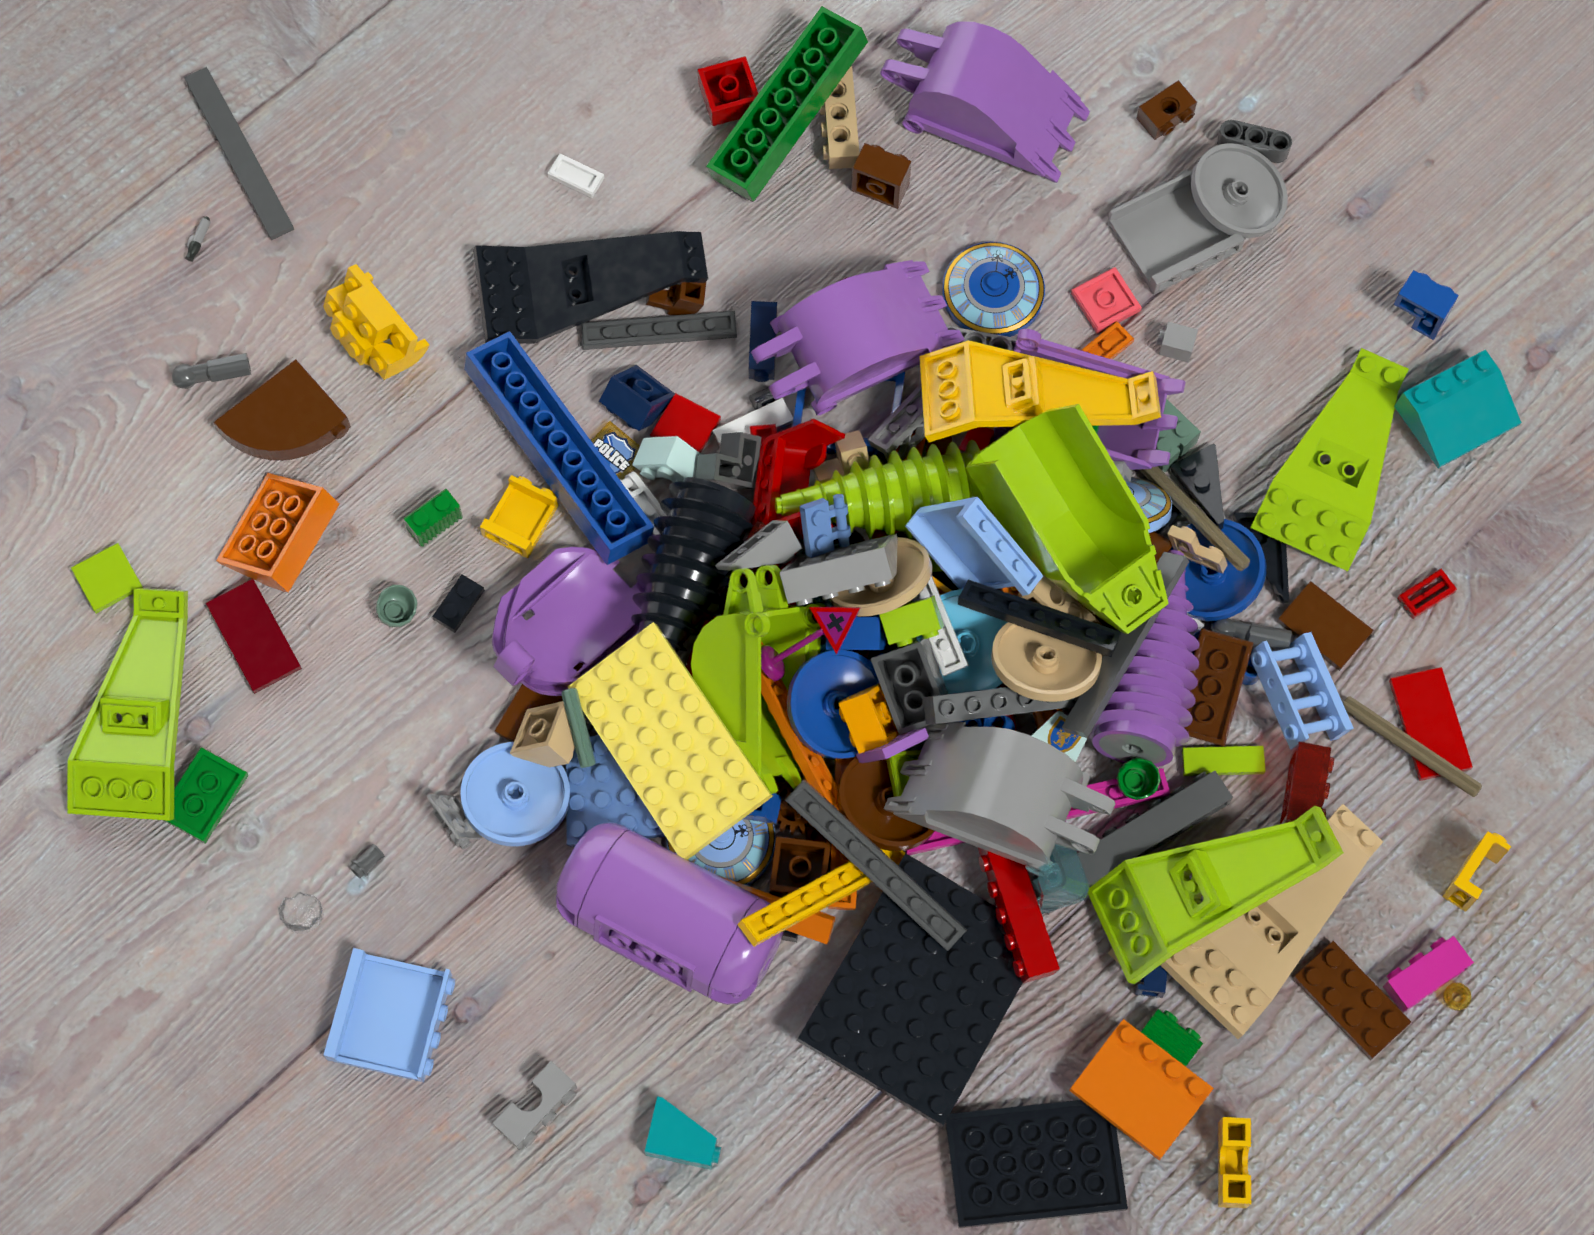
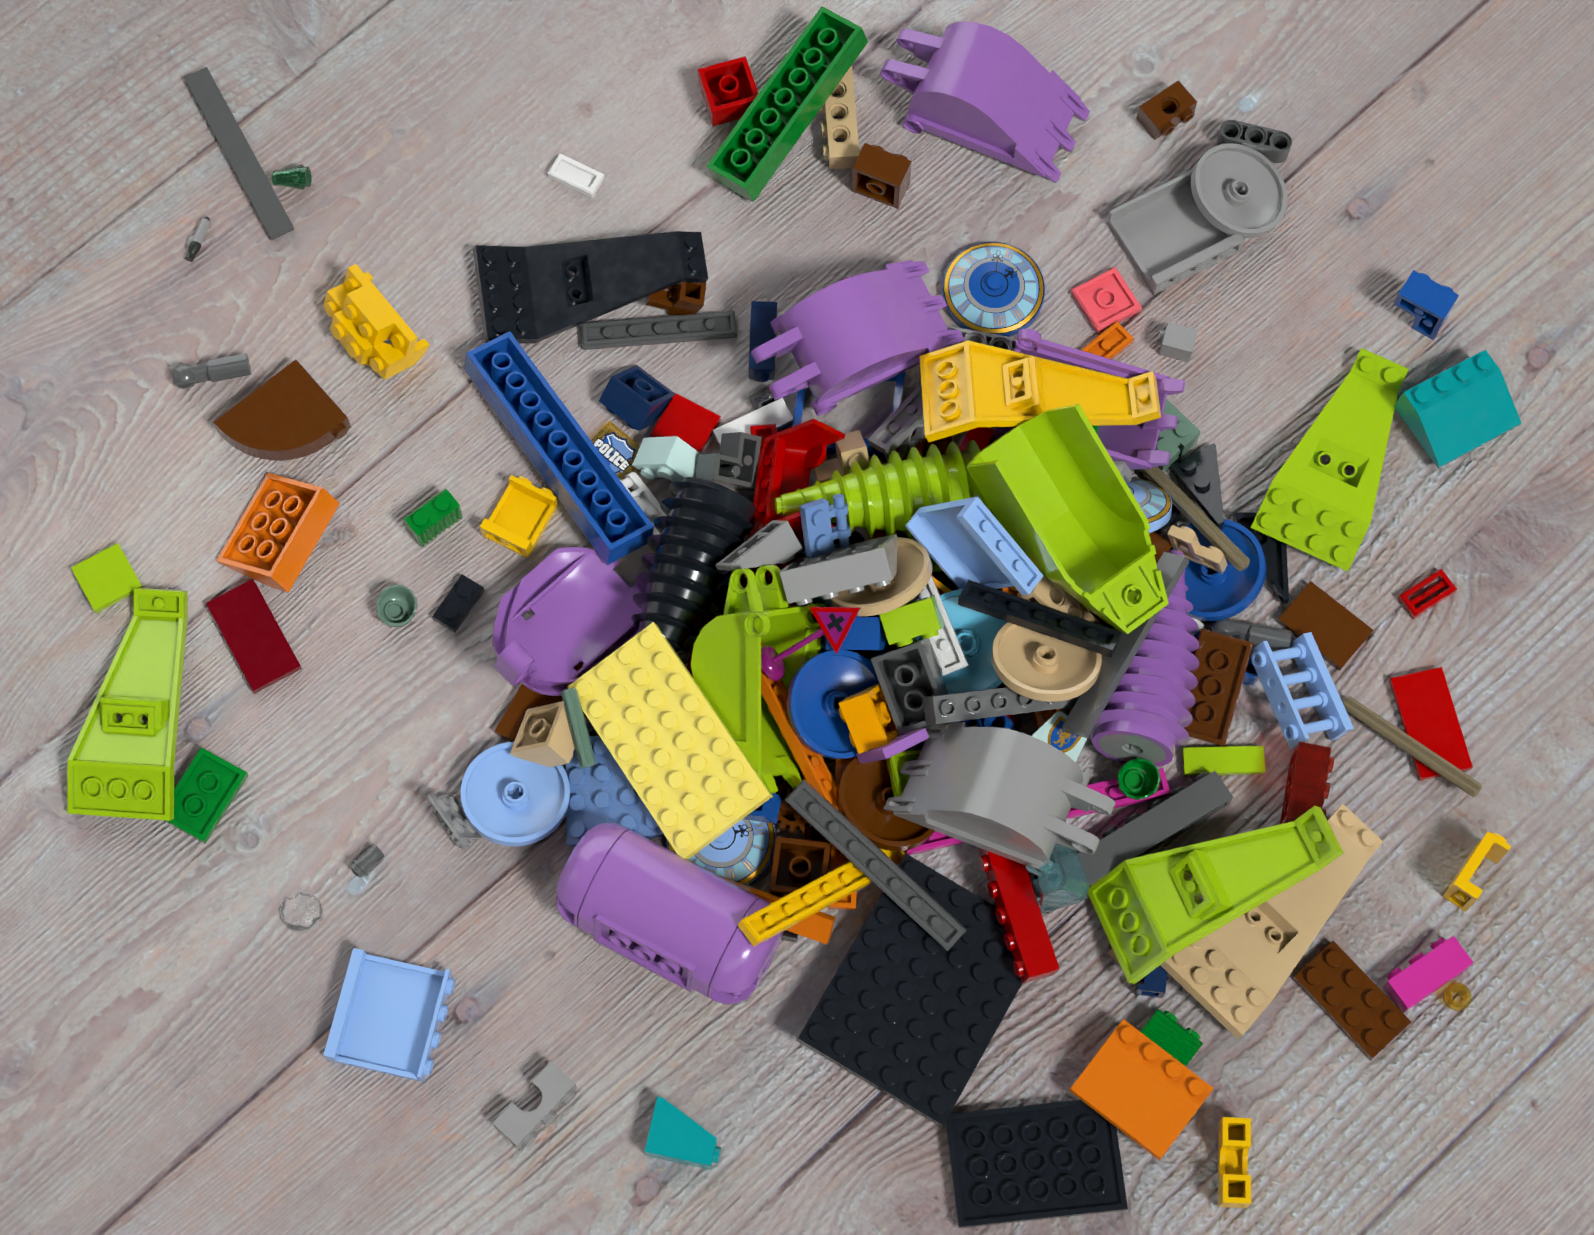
none -> clear green cone [272,164,312,190]

